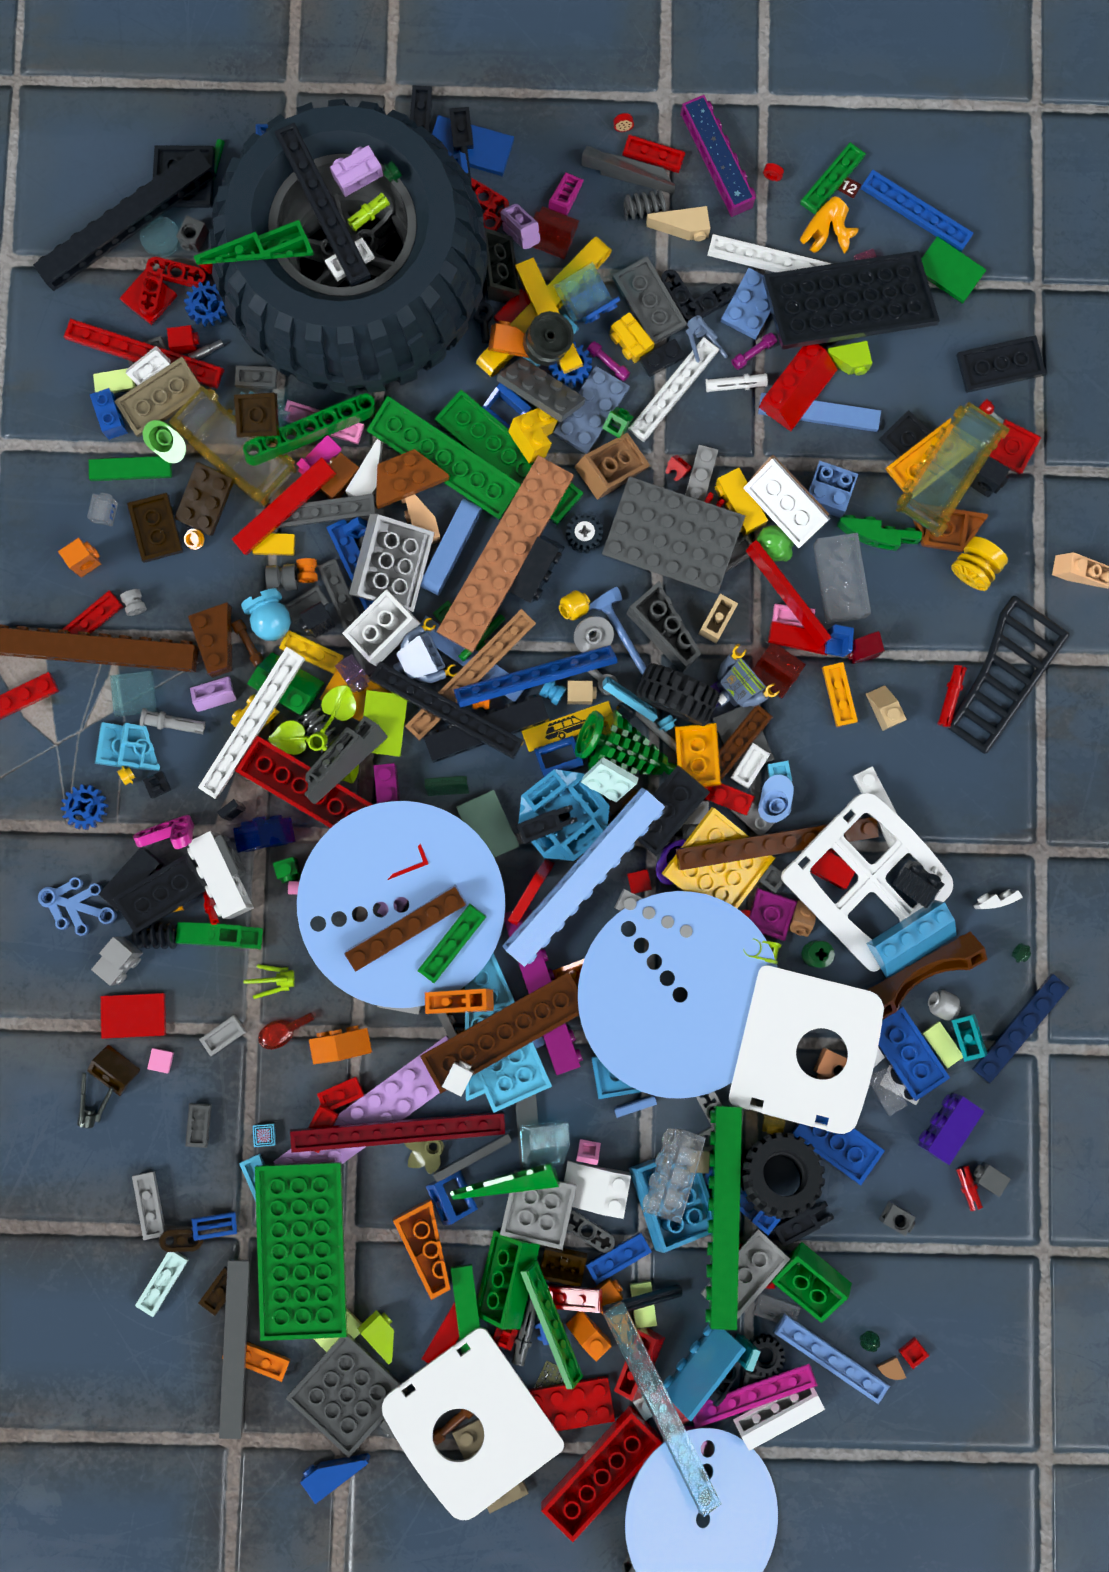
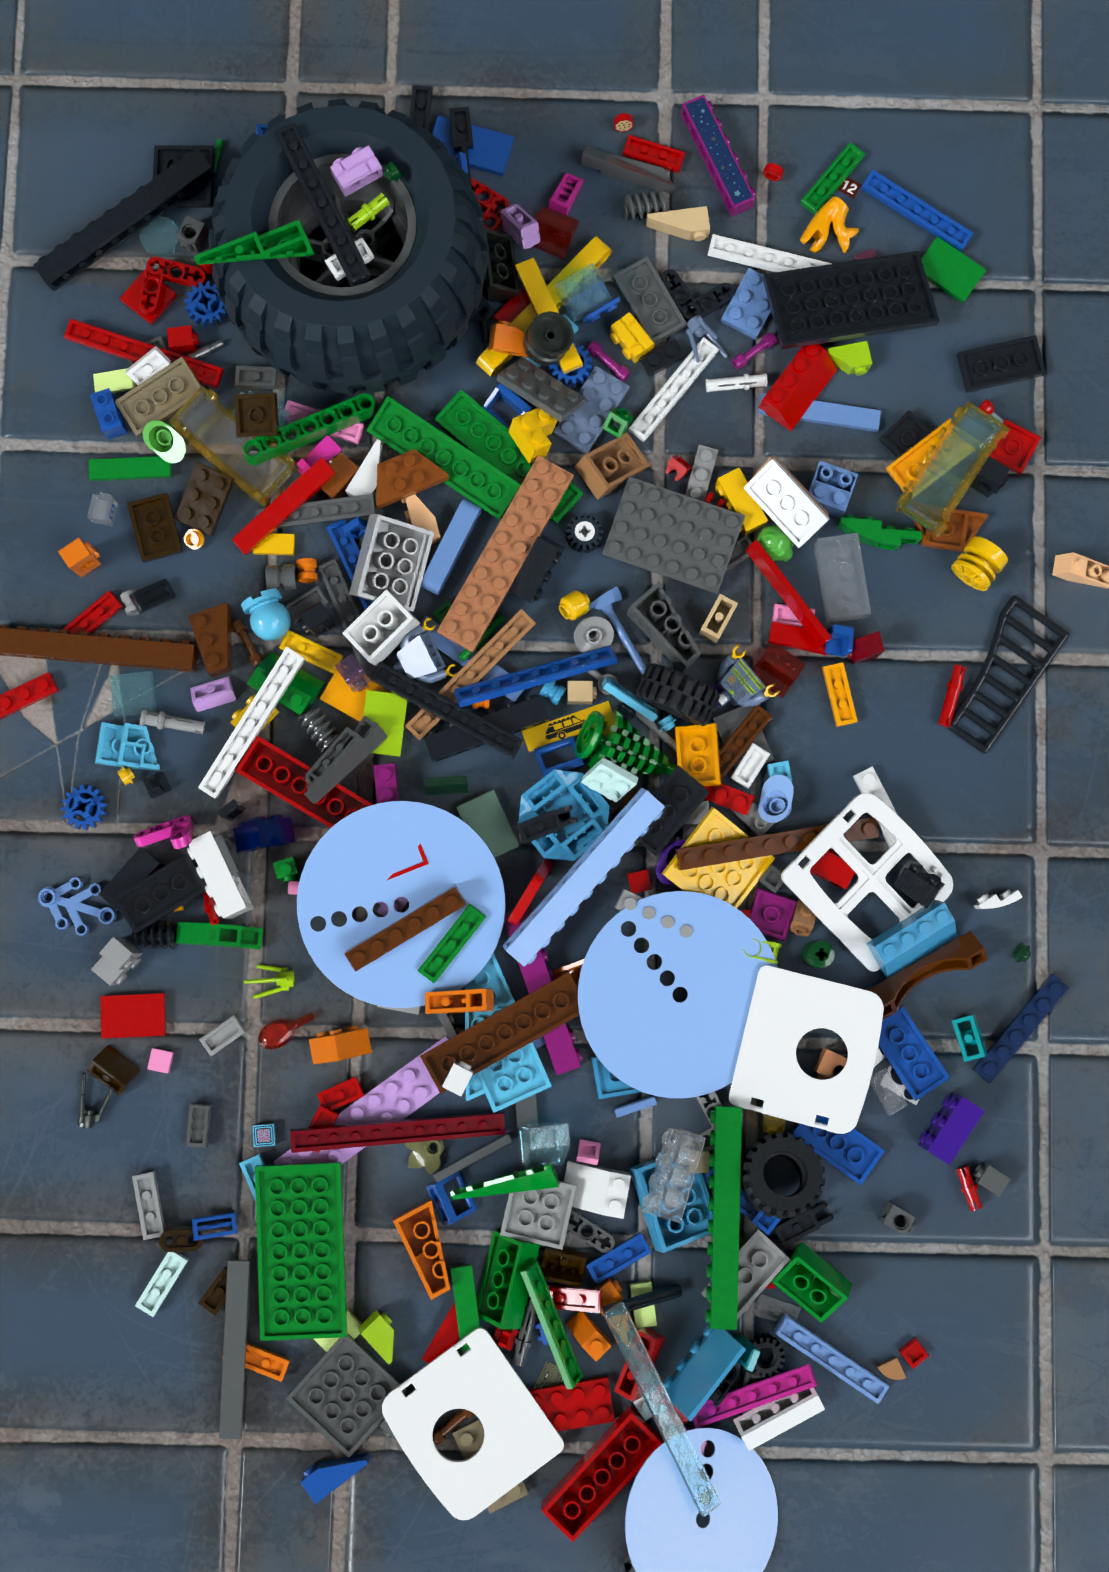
lime plant [268,685,359,783] -> none
clear green plate [859,1331,880,1352] -> none
tan slope [866,686,907,731] -> none
yellowish green tile [921,1021,963,1068] -> none
light grey head [928,990,961,1020] -> none
none -> black tile [129,578,176,614]

